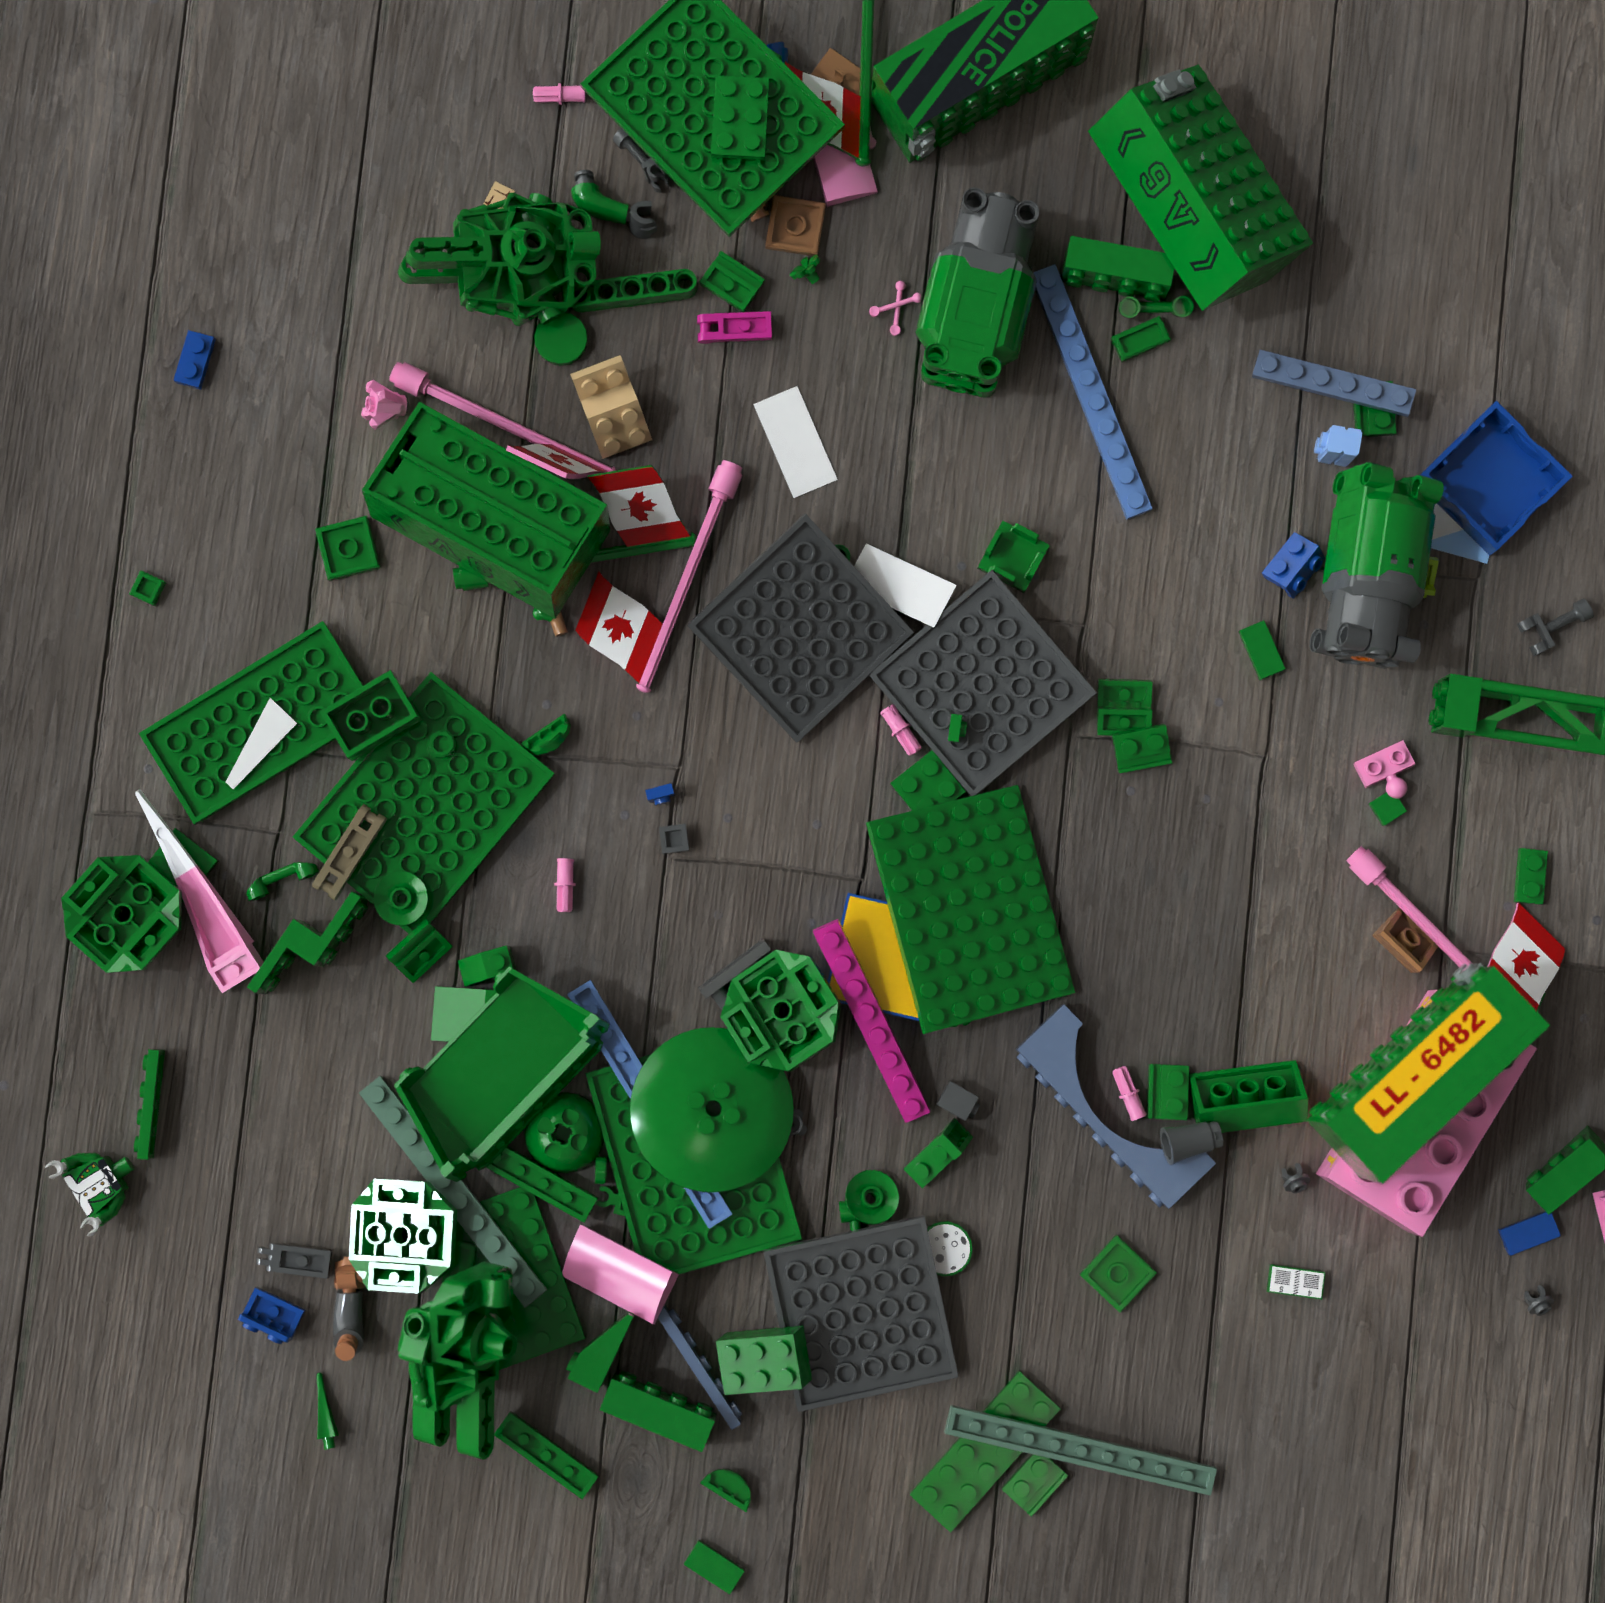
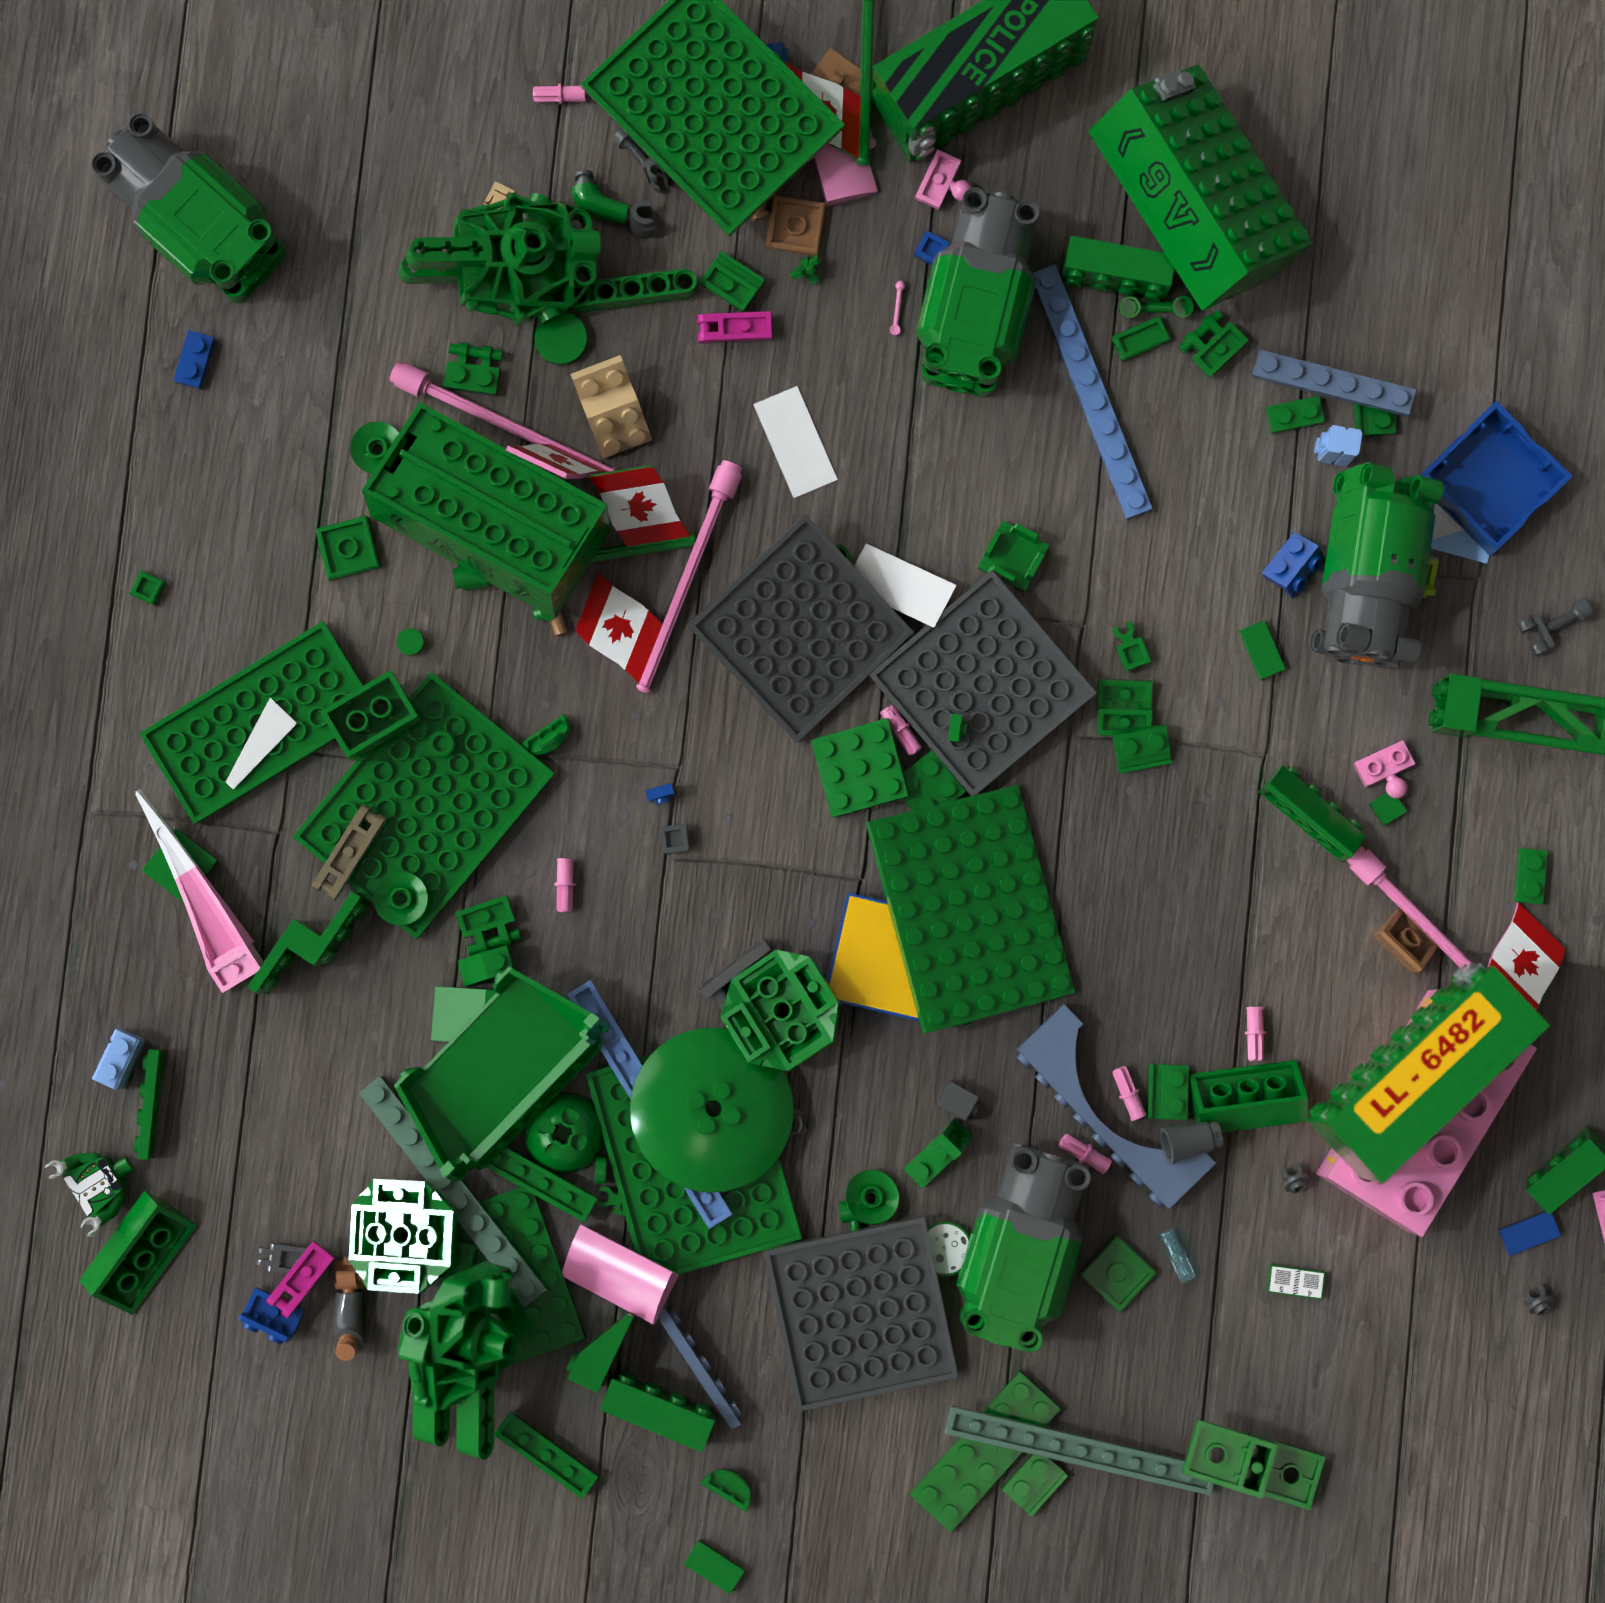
green piece [61,855,182,973] -> none
green bar [246,862,319,902] -> none
green piece [316,1372,339,1450] -> none
bright pink rock [361,380,407,430] -> none
green plate [386,919,453,983] -> none
green plate [711,75,769,160] -> none
green brick [716,1326,812,1395] -> none
dark pink plate [813,919,930,1123] -> none
bright pink hinge [869,293,923,317] -> none
none -> green slope [79,1190,197,1315]
none -> green piece [91,113,286,304]
none -> light blue brick [92,1029,146,1090]
none -> dark pink plate [266,1240,336,1319]
none -> green dish [350,421,399,474]
none -> green tile [397,628,425,656]
none -> green plate [443,342,503,396]
none -> green plate [455,895,522,956]
none -> green plate [811,718,910,818]
none -> blue plate [914,230,950,265]
none -> bright pink plate [915,149,972,210]
none -> green piece [956,1143,1091,1353]
none -> bright pink axle [1059,1134,1112,1175]
none -> green plate [1112,621,1151,672]
none -> clear light blue axle [1158,1228,1195,1283]
none -> green plate [1178,310,1249,379]
none -> green bracket [1181,1419,1326,1510]
none -> bright pink axle [1245,1007,1267,1061]
none -> green slope [1258,765,1366,862]
none -> green plate [1265,396,1325,434]

